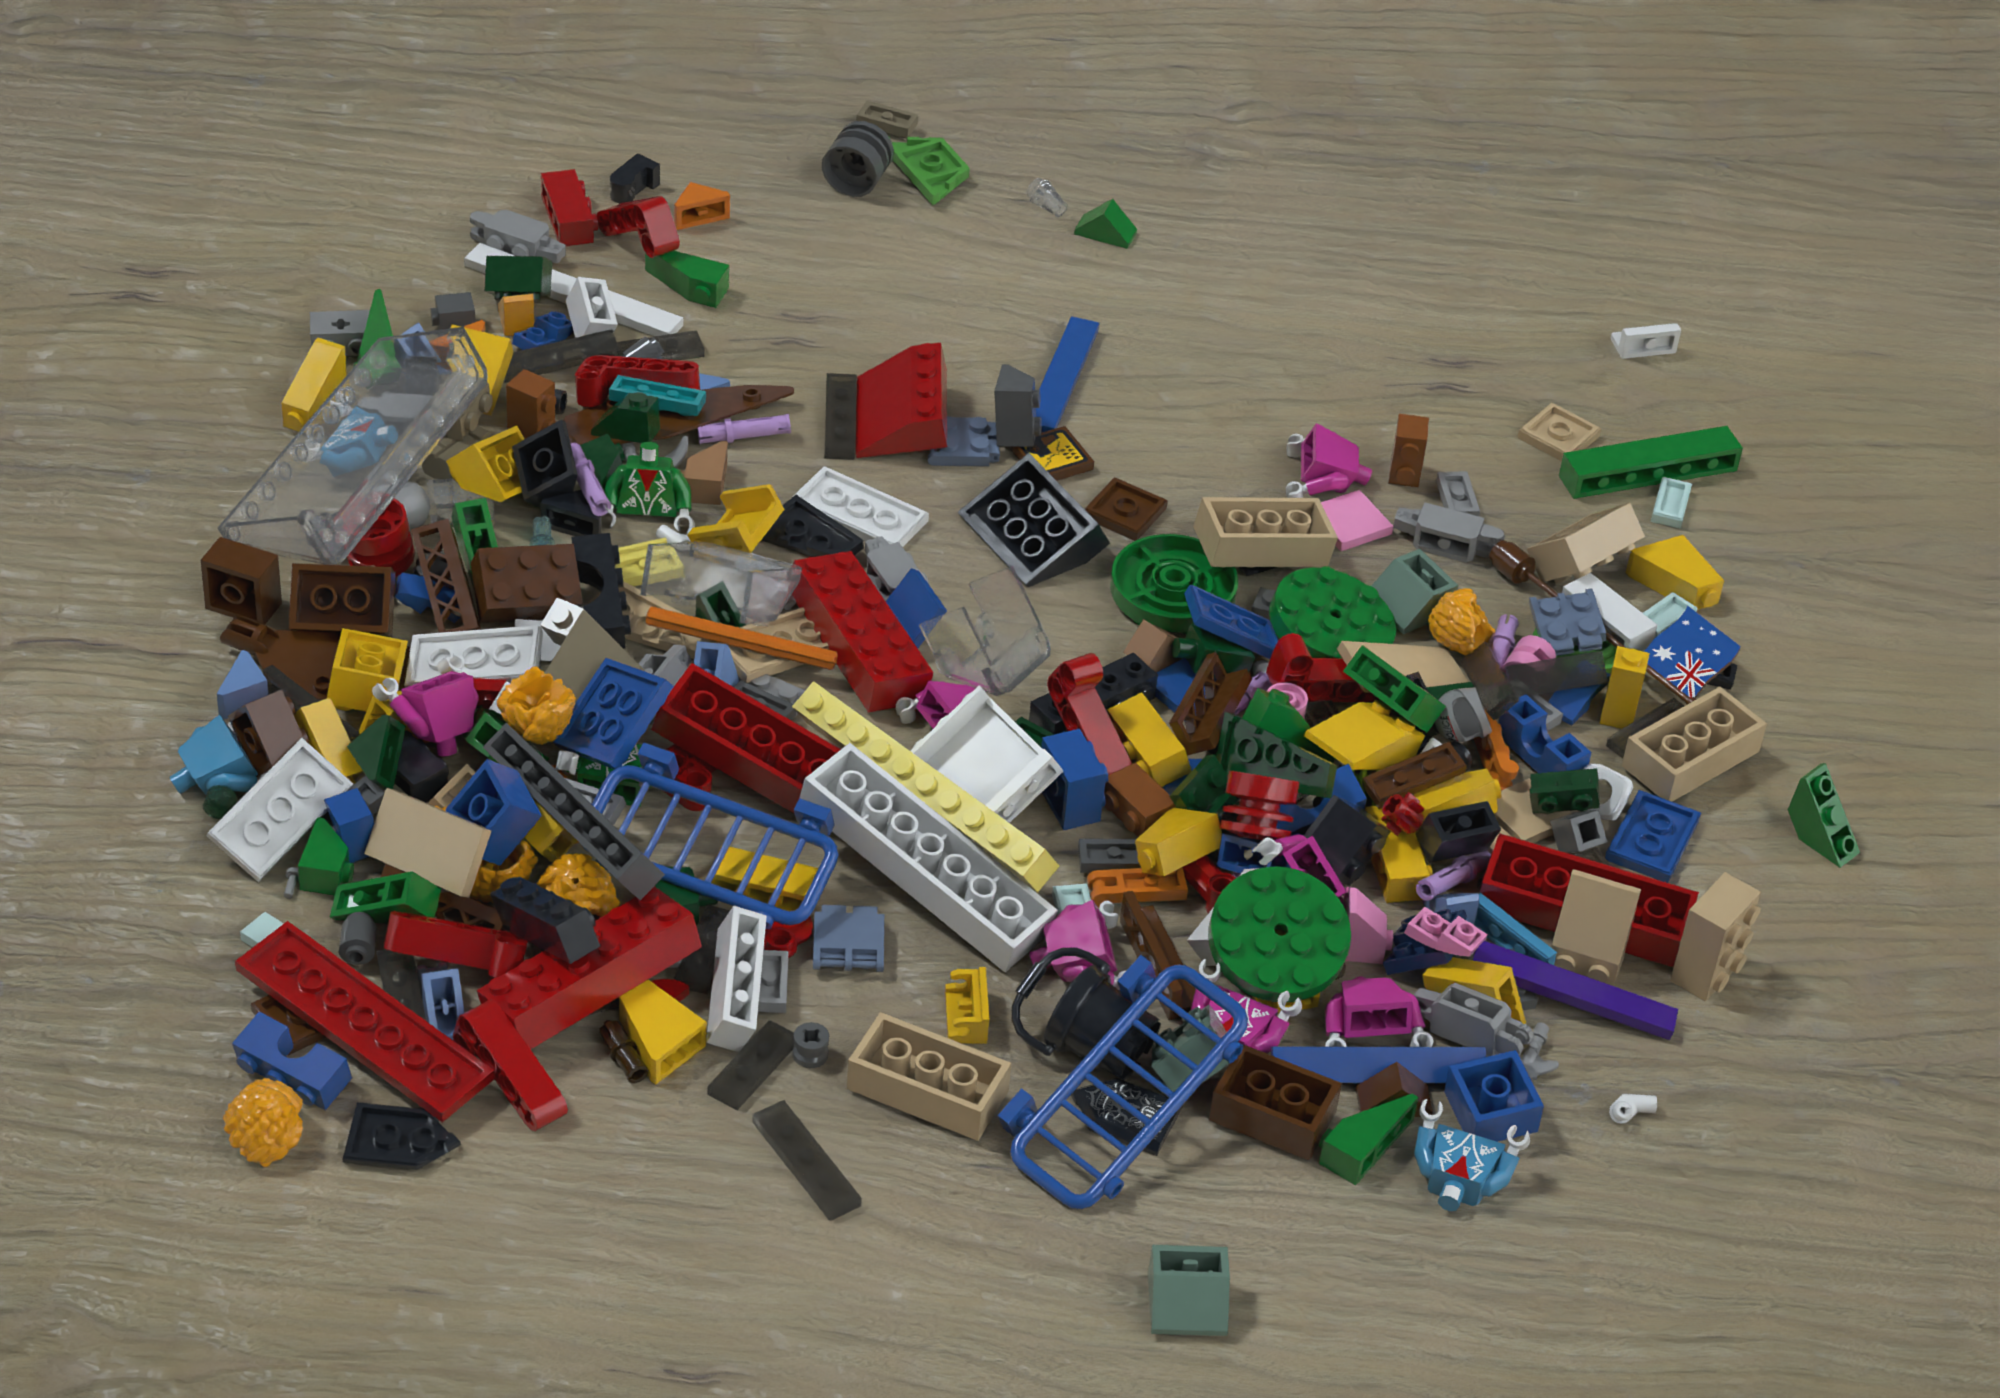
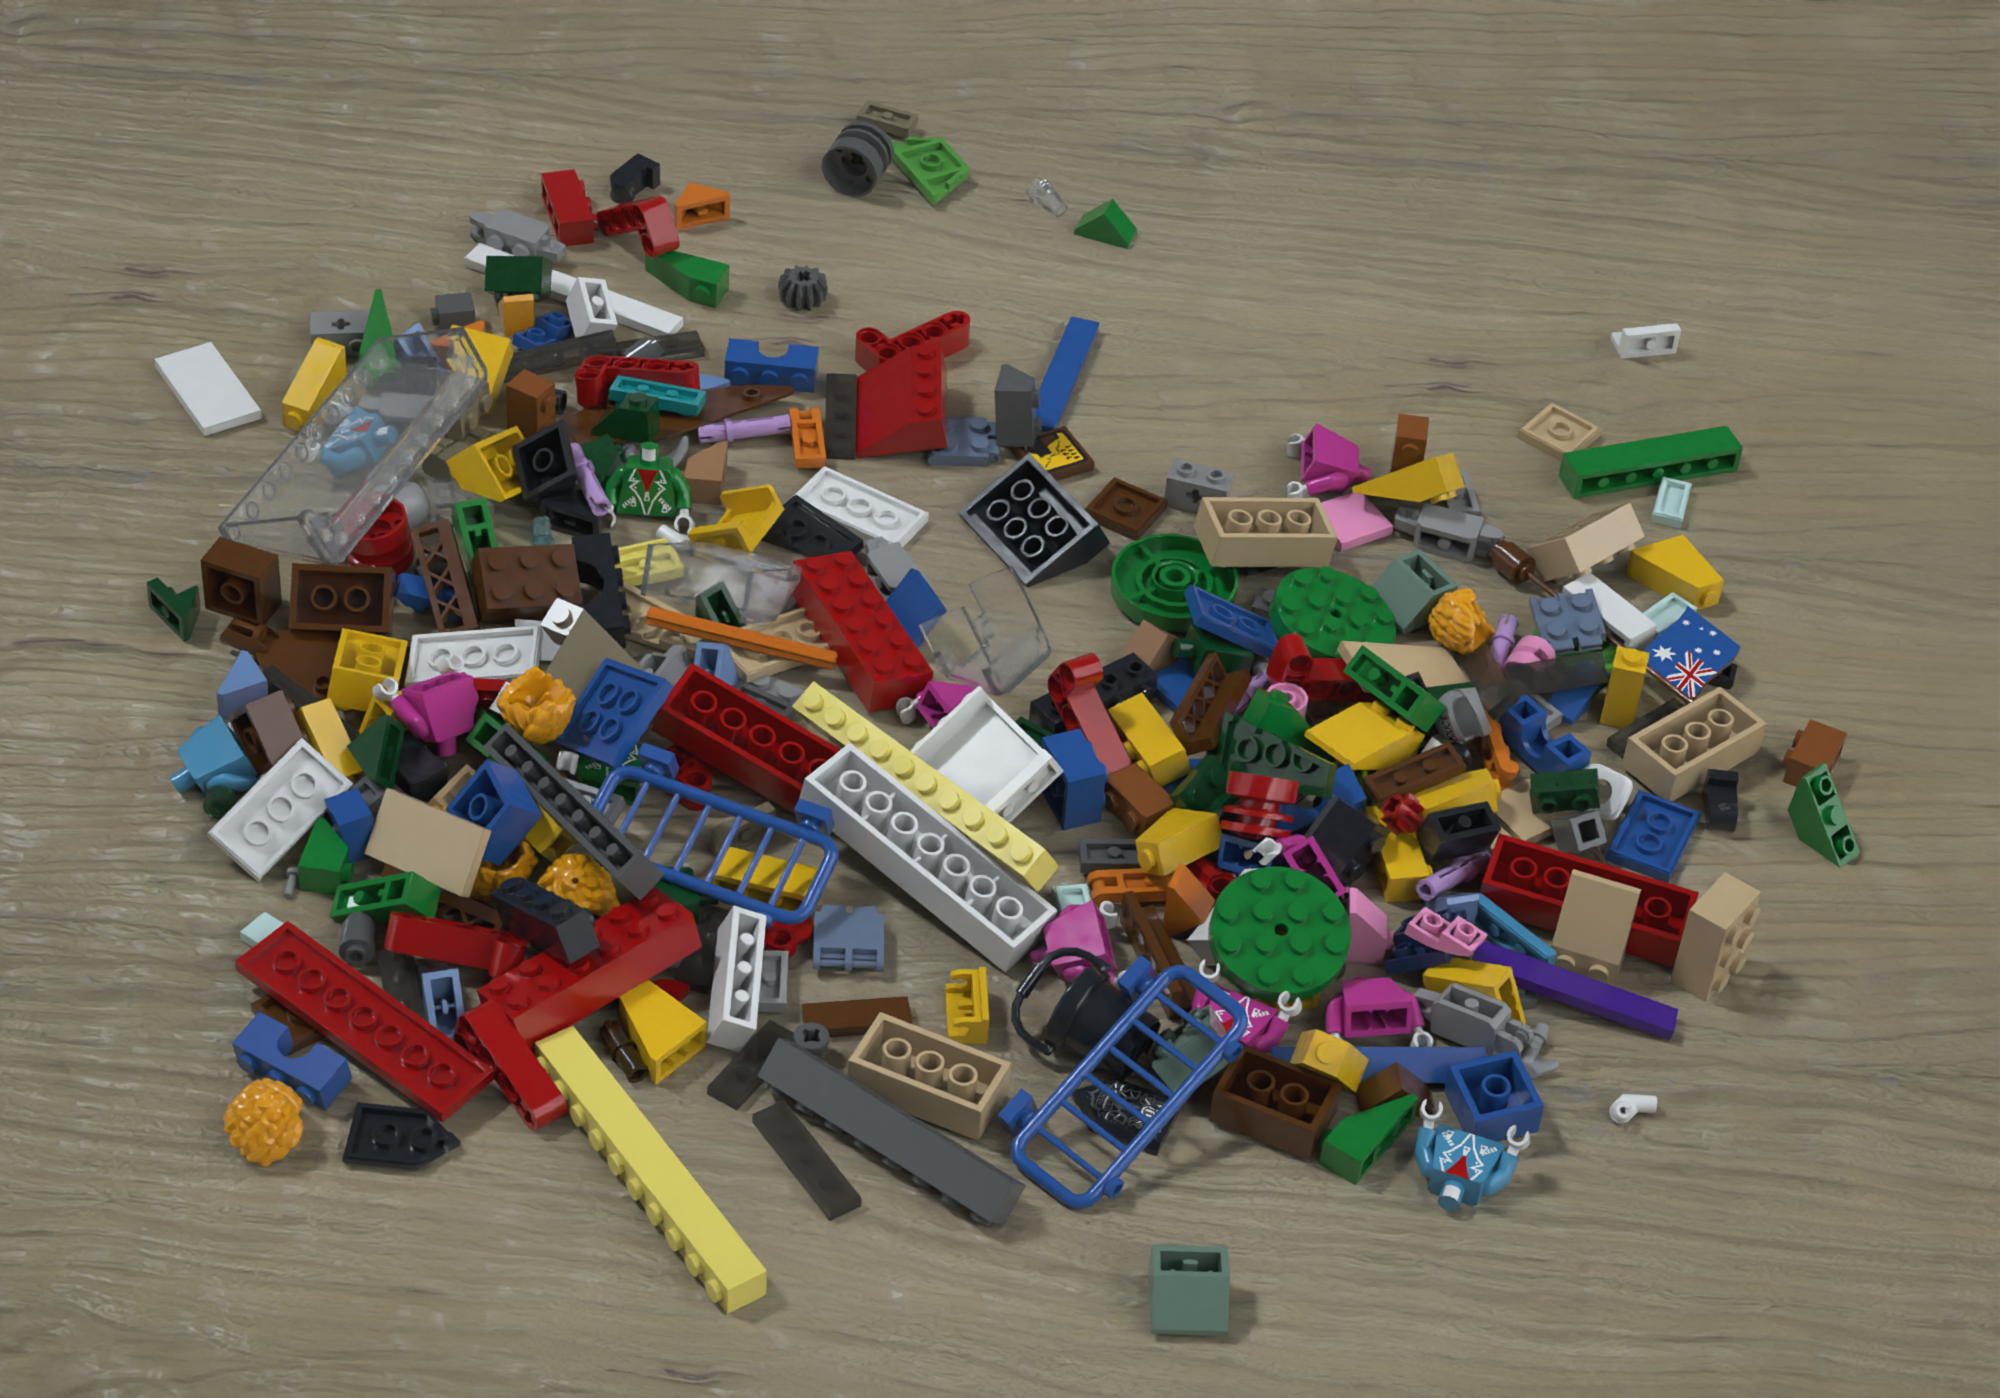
none -> dark green slope [146,577,200,642]
none -> white tile [154,342,262,436]
none -> light yellow brick [535,1026,767,1314]
none -> dark tan plate [711,801,776,857]
none -> blue arch [724,338,819,393]
none -> dark grey brick [757,1038,1026,1226]
none -> dark grey gear [778,265,828,311]
none -> orange plate [789,407,826,469]
none -> reddish brown tile [801,996,913,1037]
none -> red beam [855,311,971,371]
none -> orange slope [1163,864,1215,936]
none -> light grey brick [1164,459,1234,514]
none -> yellow slope [1290,1029,1369,1093]
none -> yellow slope [1351,452,1465,505]
none -> black leg [1702,769,1739,832]
none -> dark orange brick [1781,719,1847,787]

